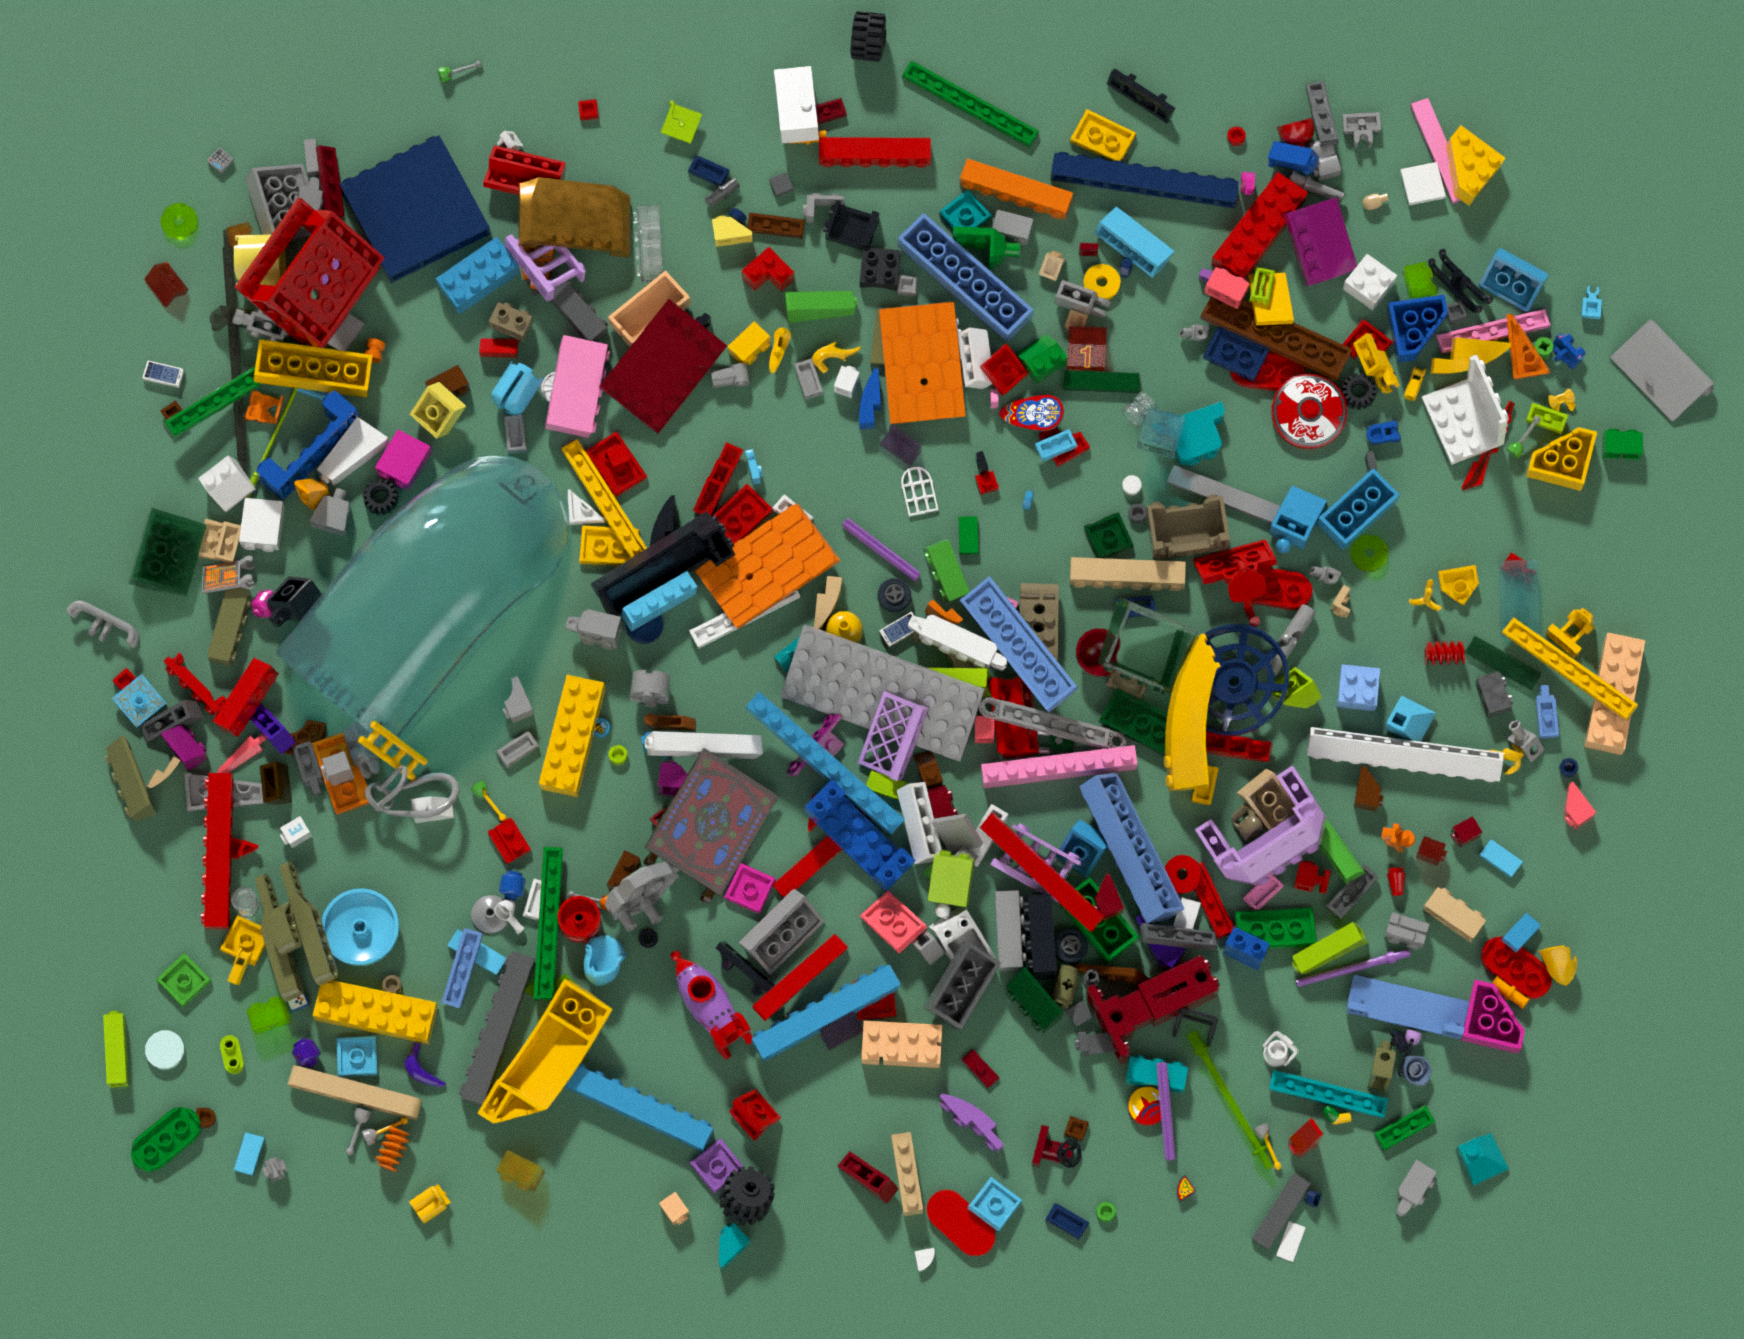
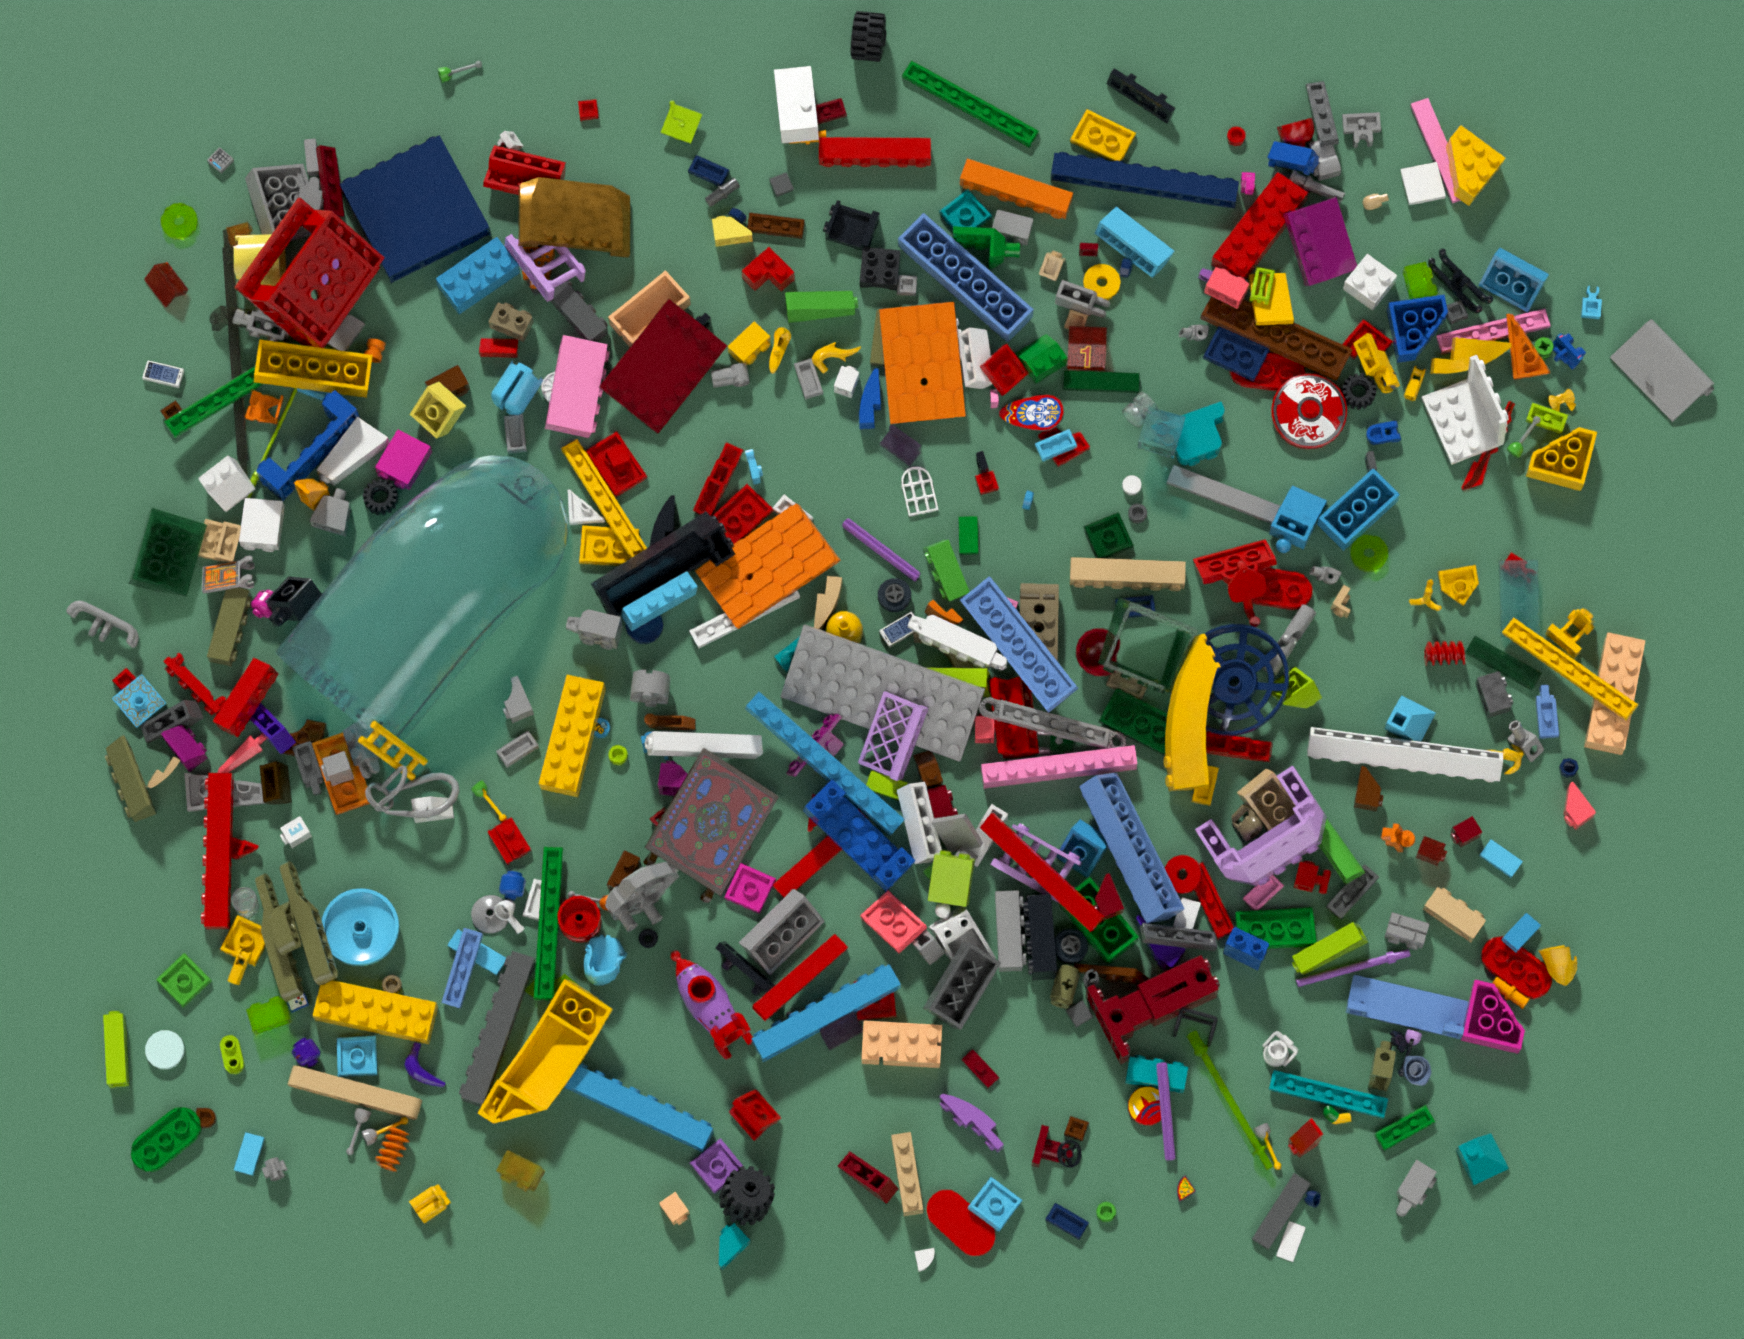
clear brick [633,205,663,283] -> none
light grey bracket [803,193,845,223] -> none
dark green slope [1006,967,1063,1034] -> none
dark grey bracket [1074,1031,1118,1056] -> none
dark tan windscreen [1146,495,1230,560] -> none
light blue brick [1336,664,1380,711] -> none
red cone [1386,867,1406,896] -> none
green piece [1602,428,1643,460] -> none

